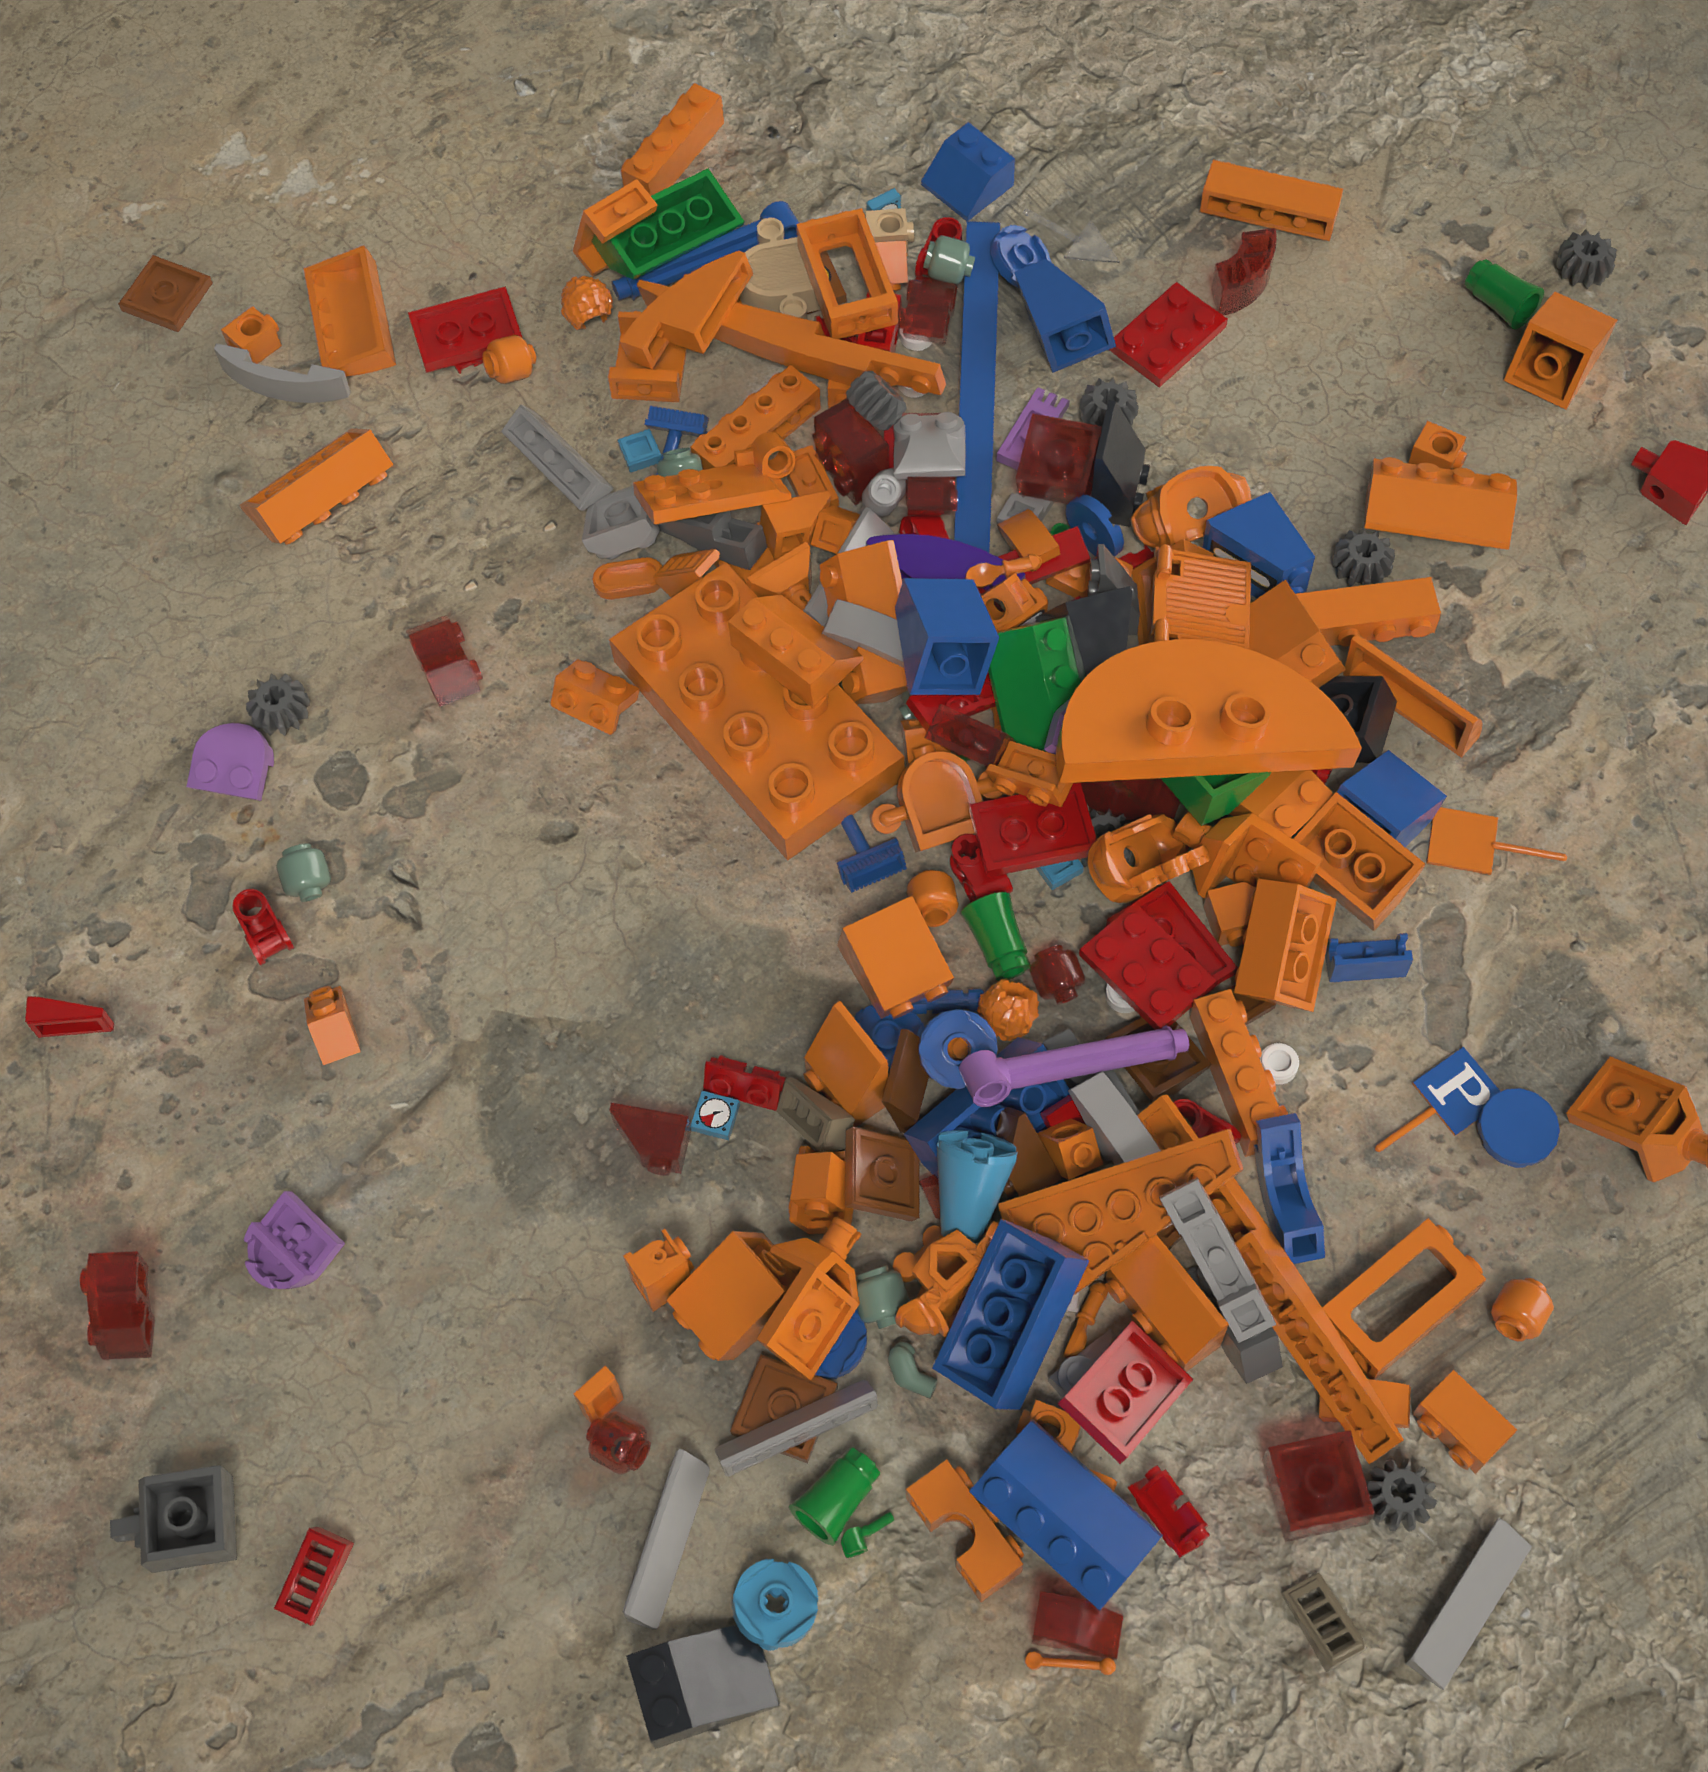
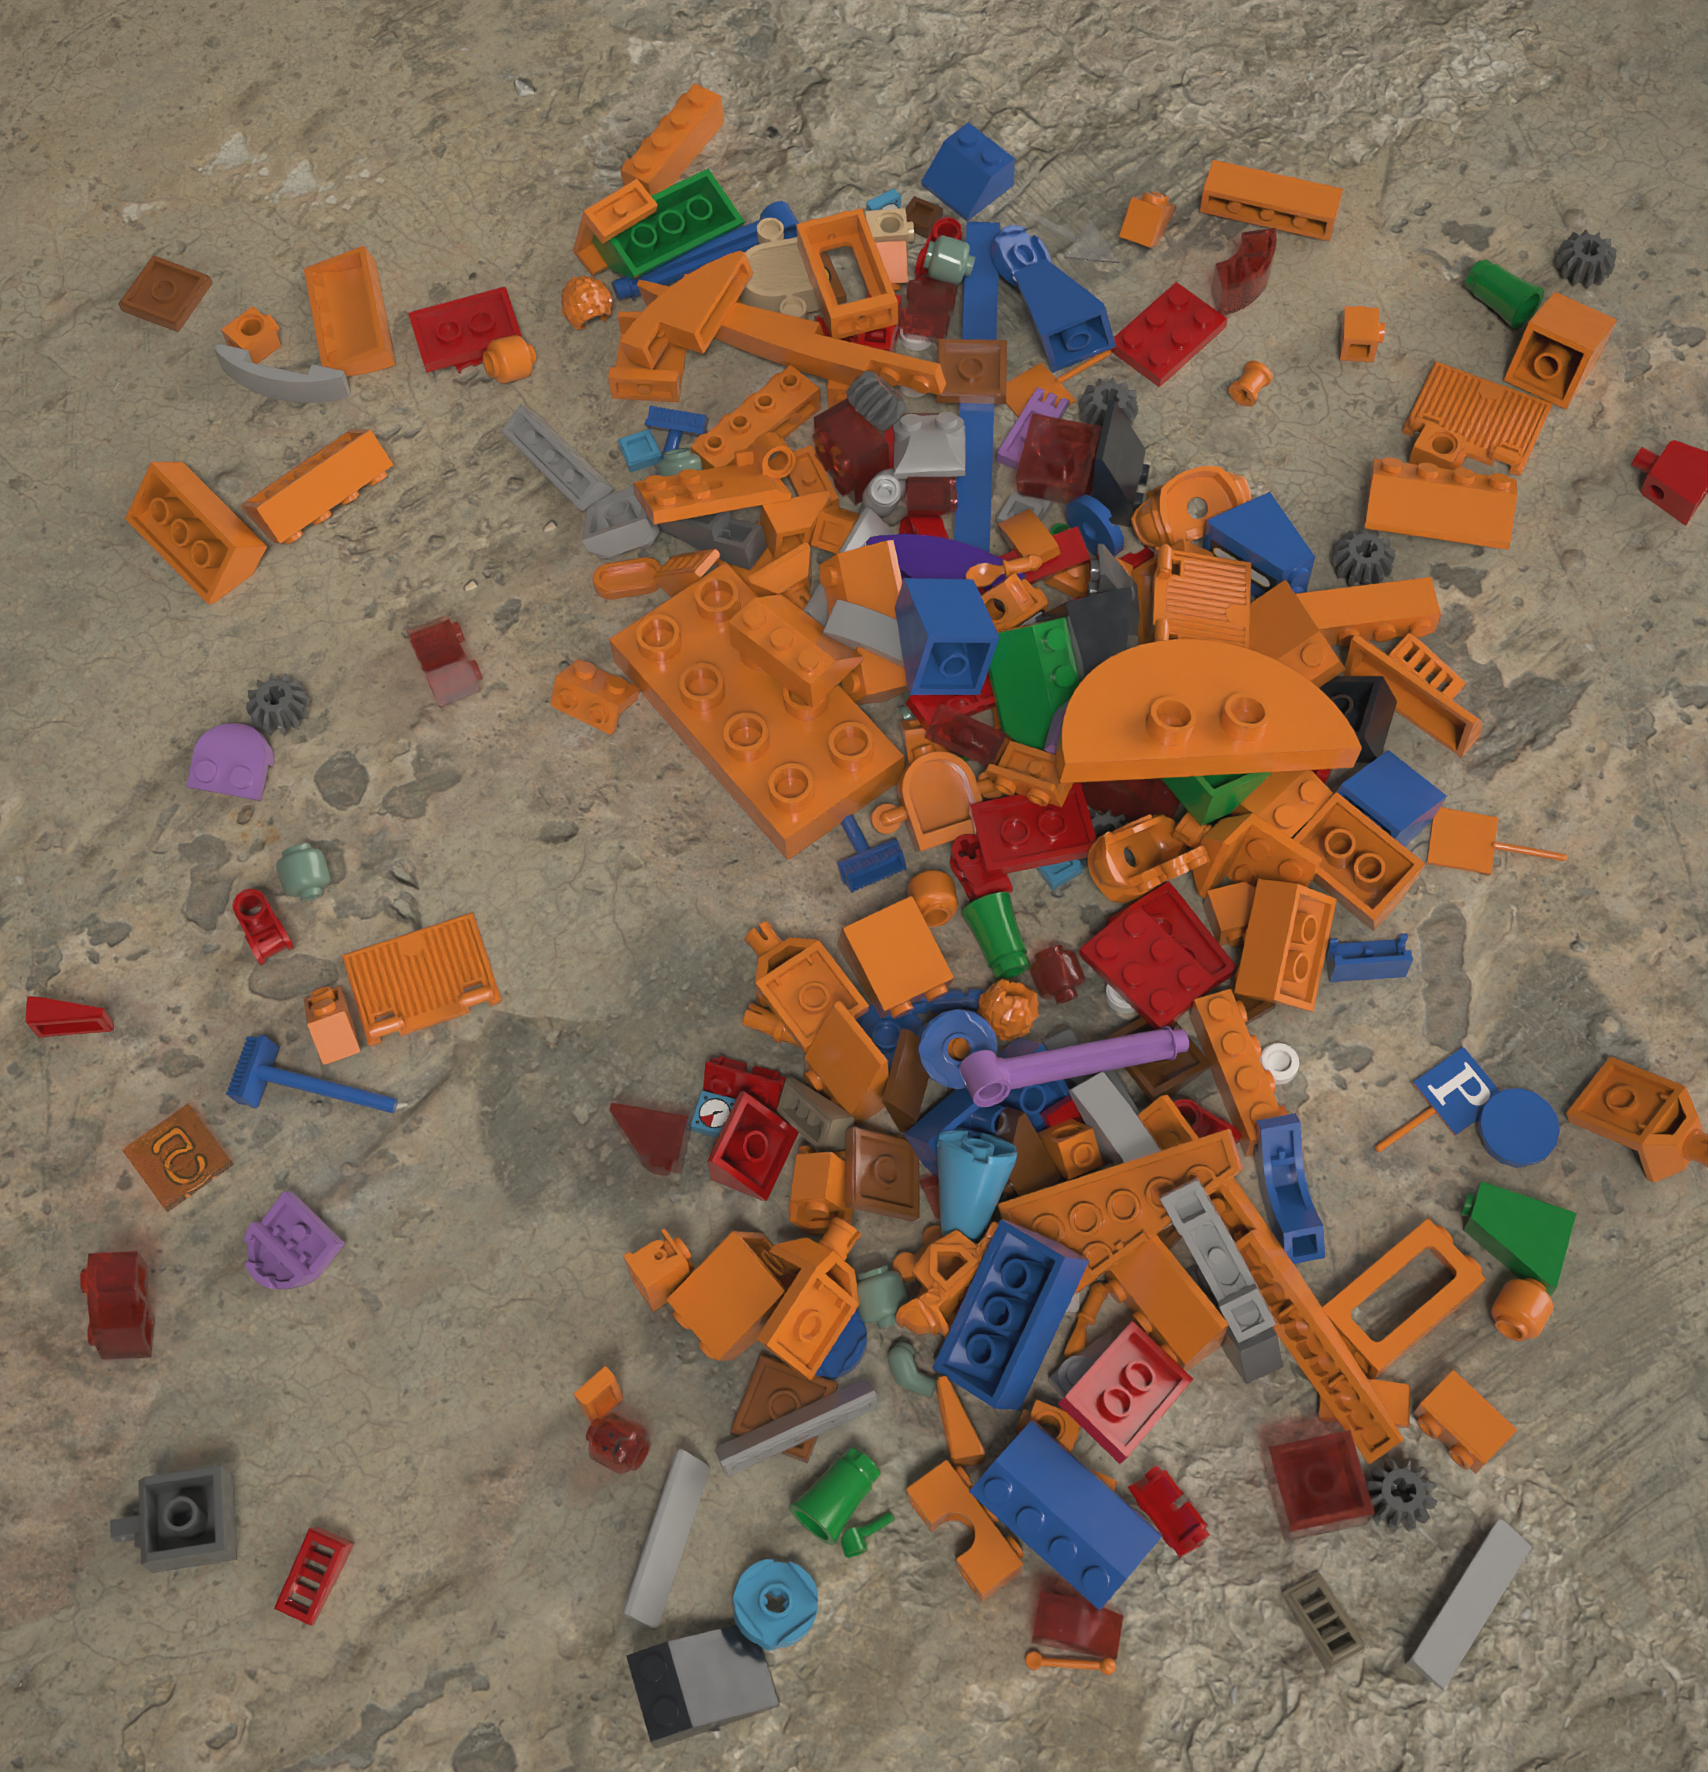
none -> clear orange tile [122,1103,234,1212]
none -> orange slope [125,462,267,604]
none -> blue piece [226,1035,398,1114]
none -> orange window [342,912,502,1046]
none -> red slope [707,1091,799,1201]
none -> orange pin [742,1003,799,1047]
none -> orange plate [744,921,869,1053]
none -> reddish brown tile [905,196,943,238]
none -> dark orange tile [936,339,1007,404]
none -> orange slope [936,1376,985,1469]
none -> orange piece [1006,349,1112,418]
none -> orange slope [1119,191,1177,247]
none -> orange bush [1228,360,1273,407]
none -> orange brick [1339,306,1385,362]
none -> orange slope [1389,633,1466,700]
none -> orange window [1402,361,1553,476]
none -> green slope [1460,1181,1577,1296]

